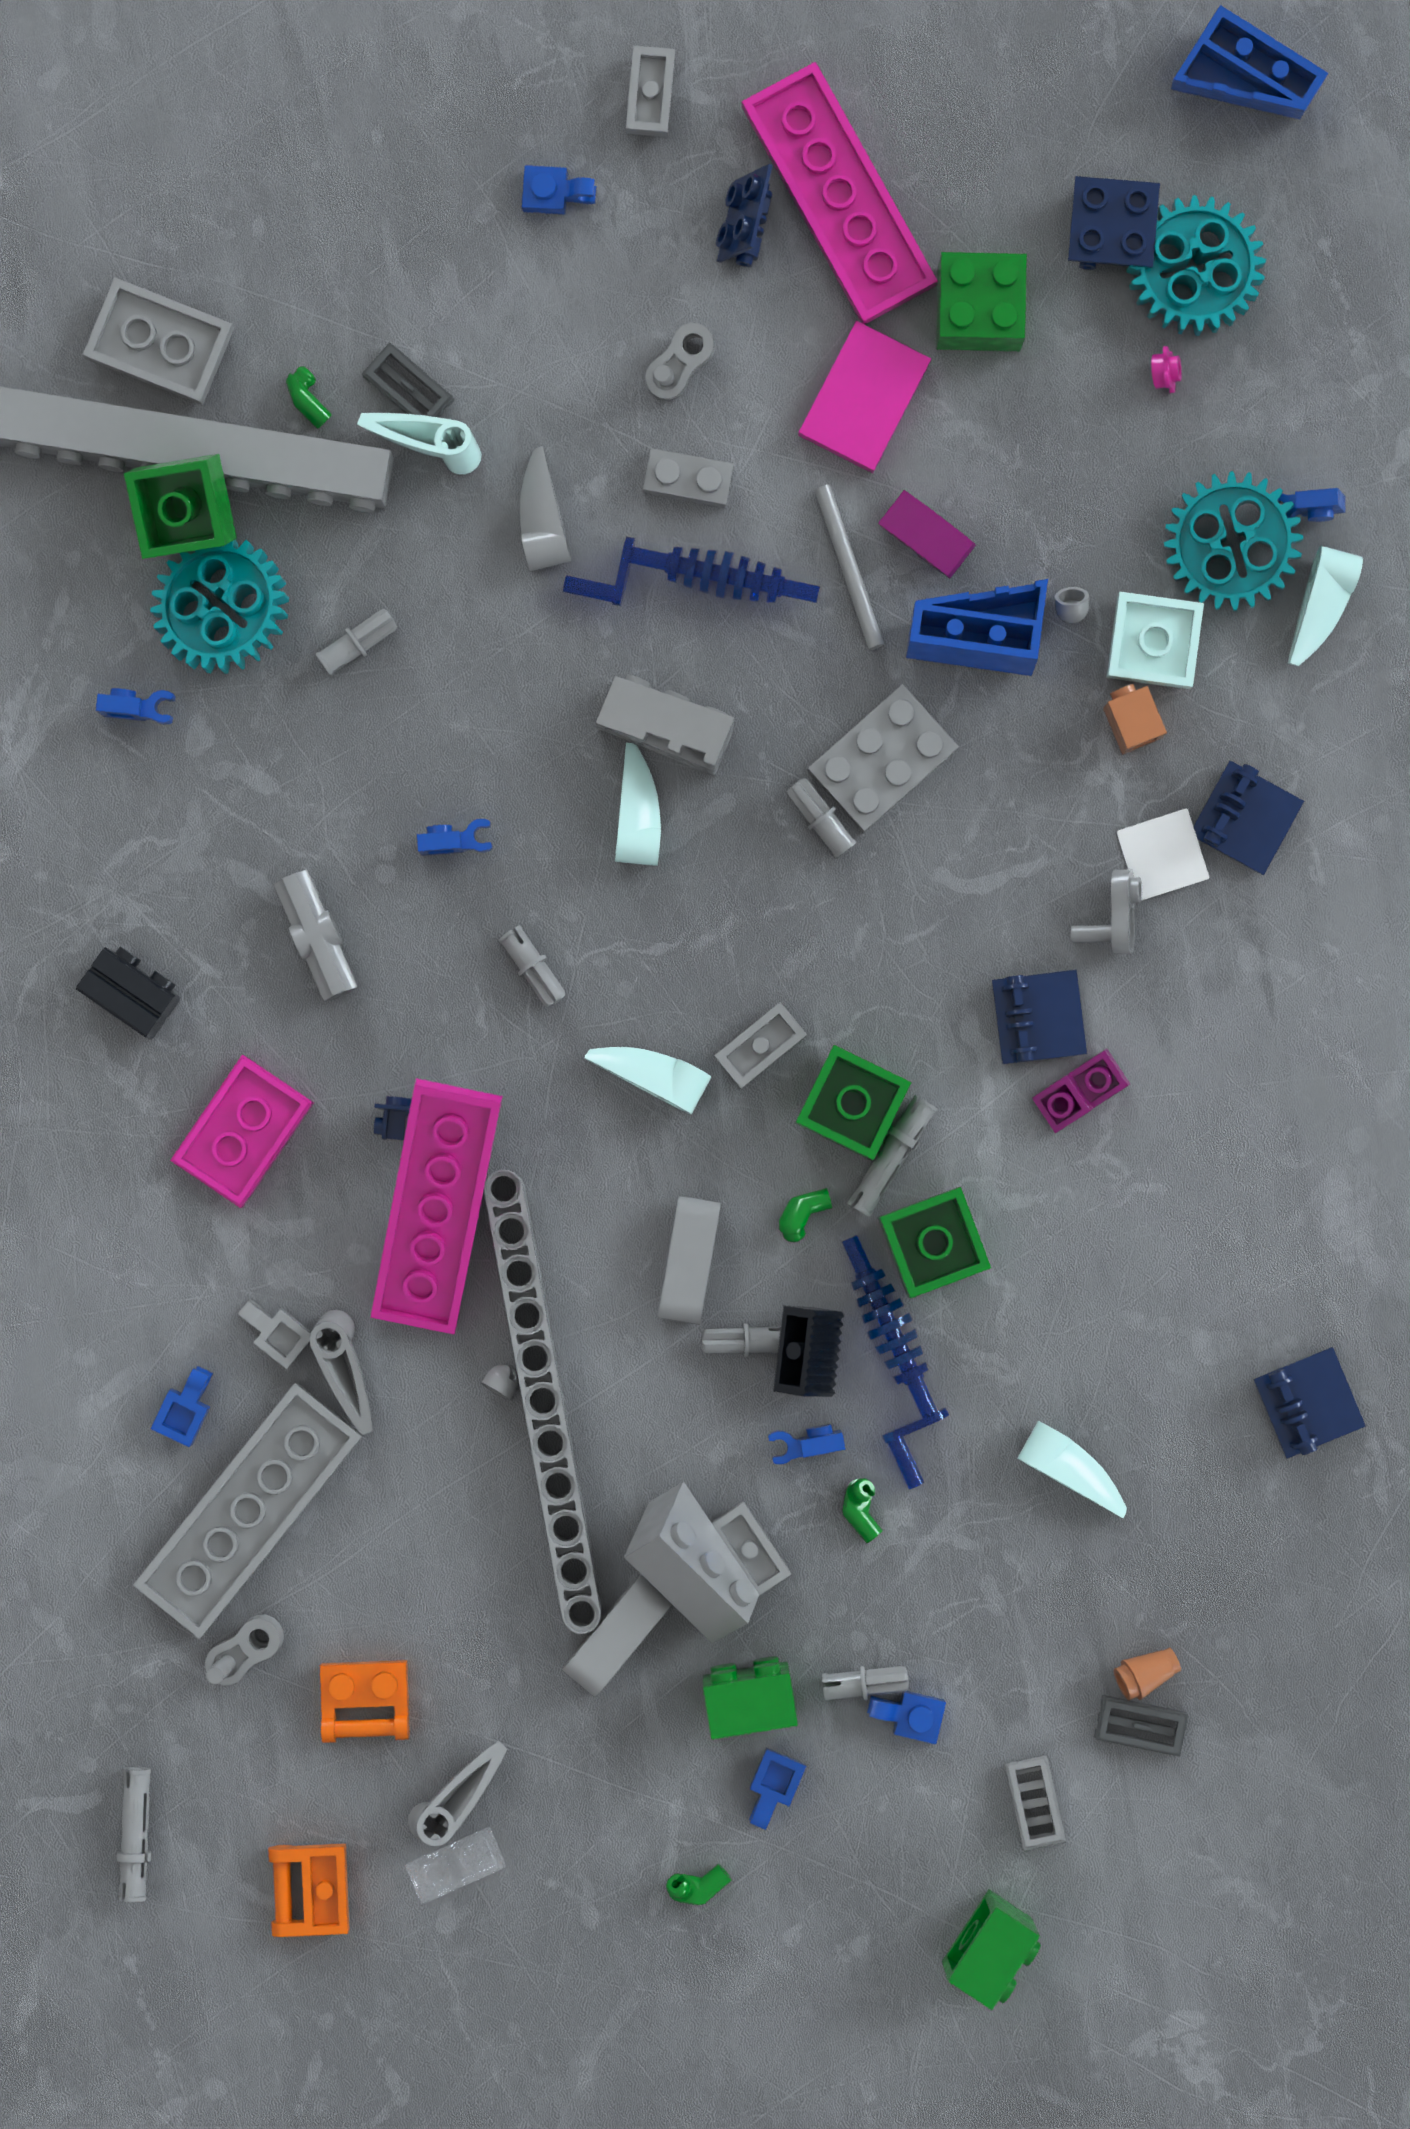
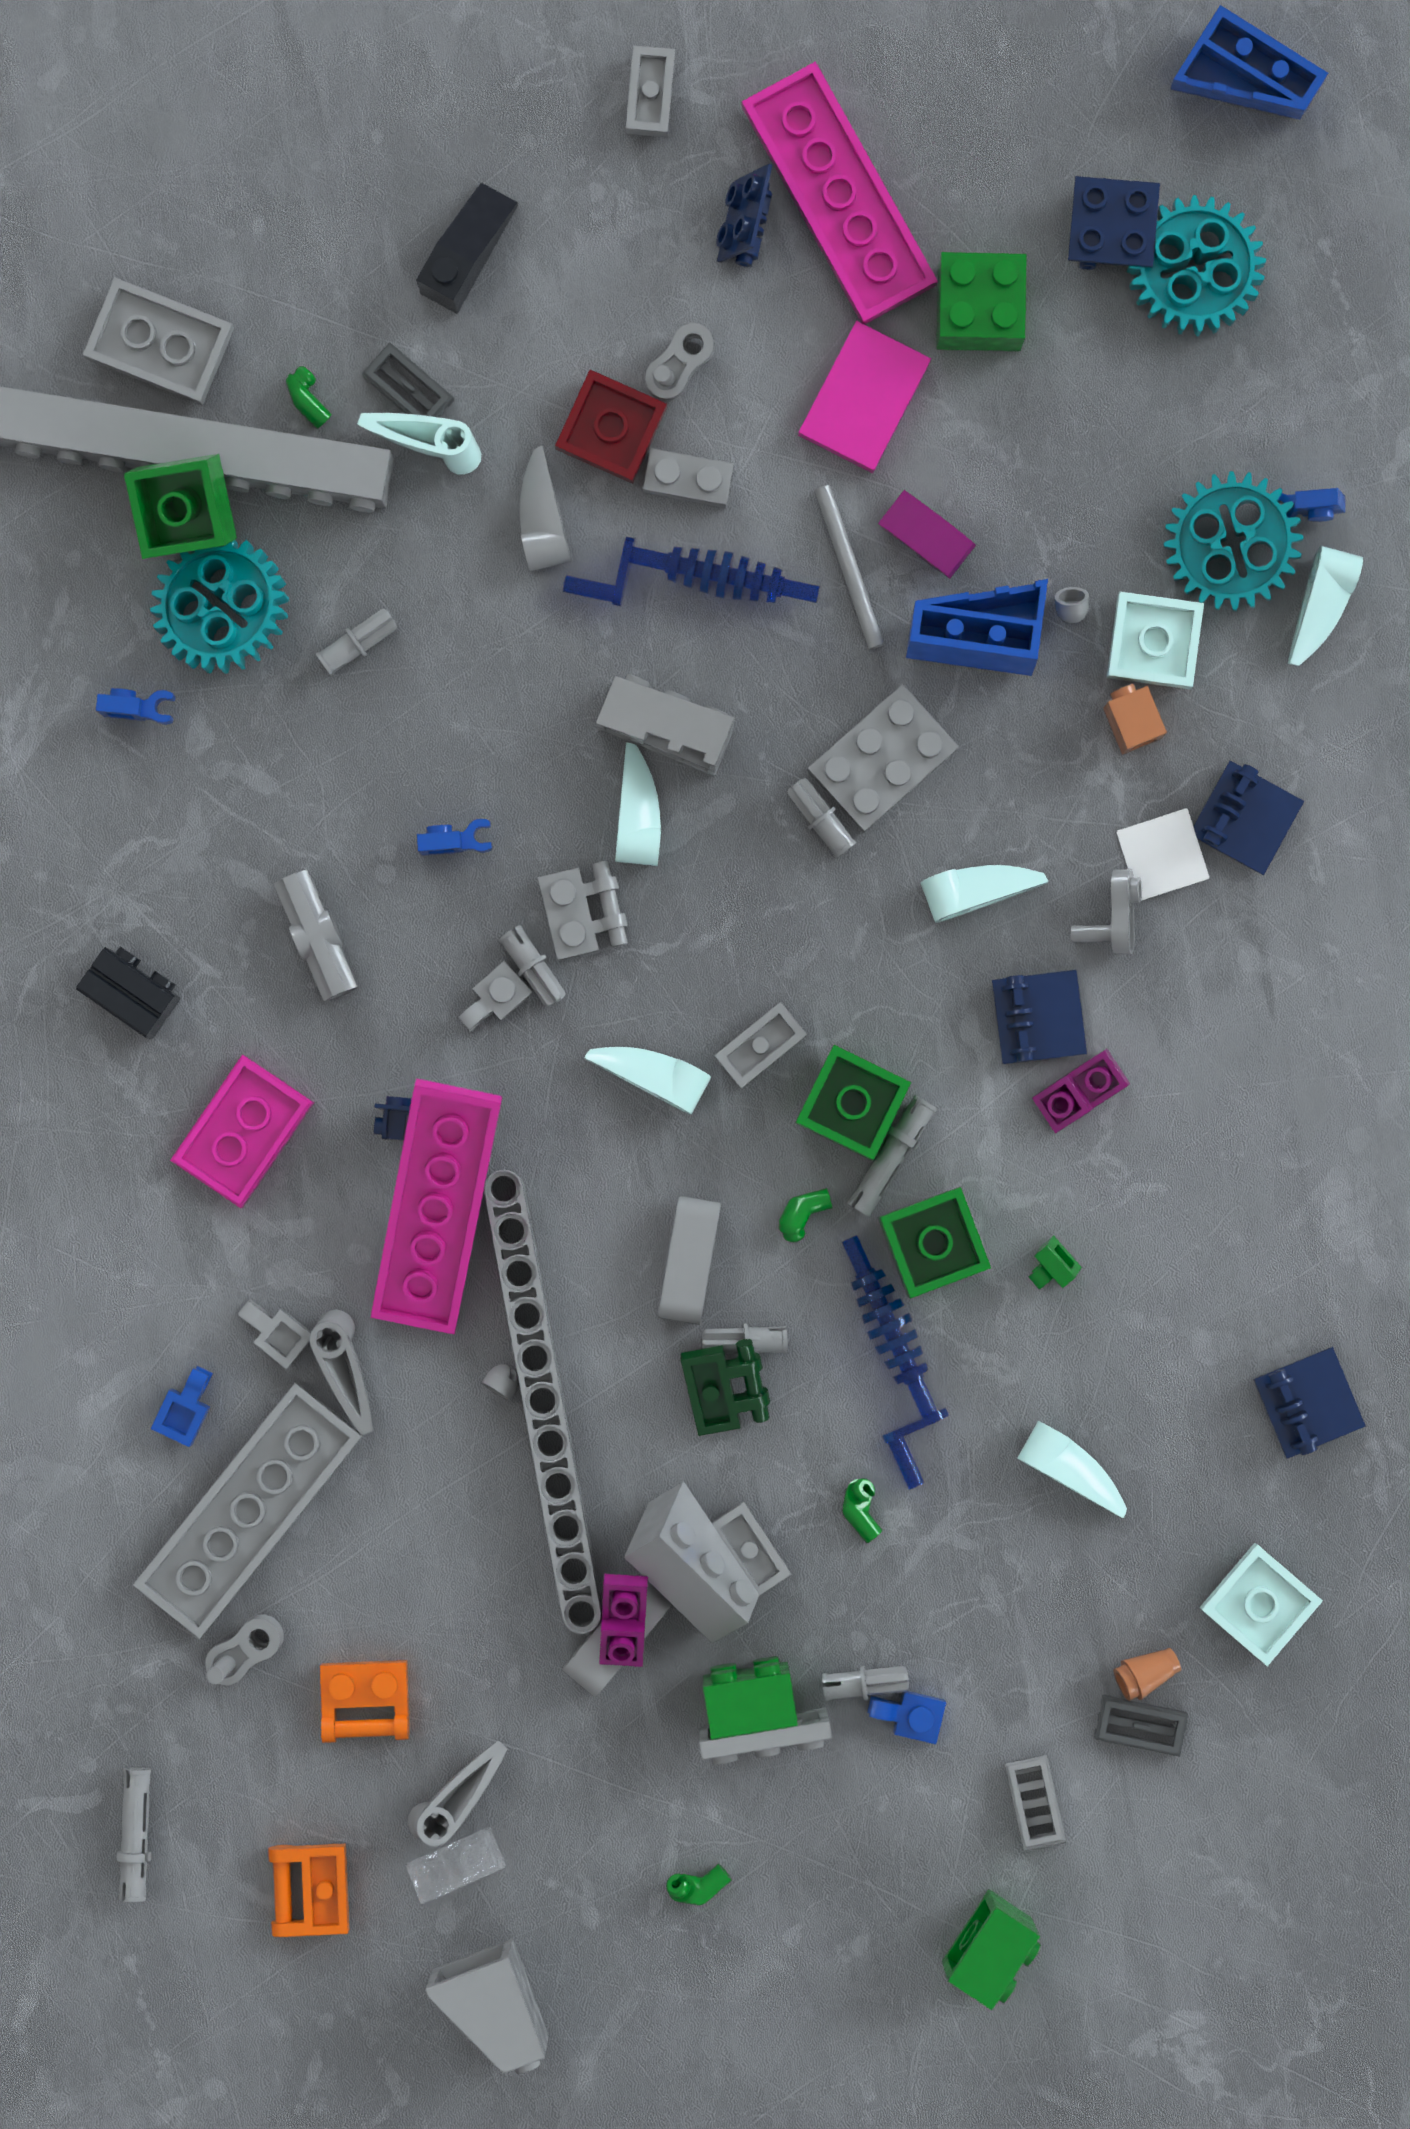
blue plate [522,165,597,214] -> none
blue plate [749,1748,806,1830] -> none
blue plate [768,1424,846,1464] -> none
black brick [773,1305,844,1397] -> none
dark pink plate [1151,346,1182,393] -> none
none -> black slope [416,183,518,314]
none -> light grey slope [426,1939,549,2074]
none -> light grey plate [458,961,533,1032]
none -> light grey plate [538,861,628,961]
none -> dark red plate [555,369,667,484]
none -> magenta slope [599,1574,648,1667]
none -> dark green plate [681,1339,770,1436]
none -> light grey plate [699,1708,832,1764]
none -> light aqua piece [920,865,1048,923]
none -> green tile [1028,1235,1082,1290]
none -> light aqua plate [1199,1543,1323,1666]

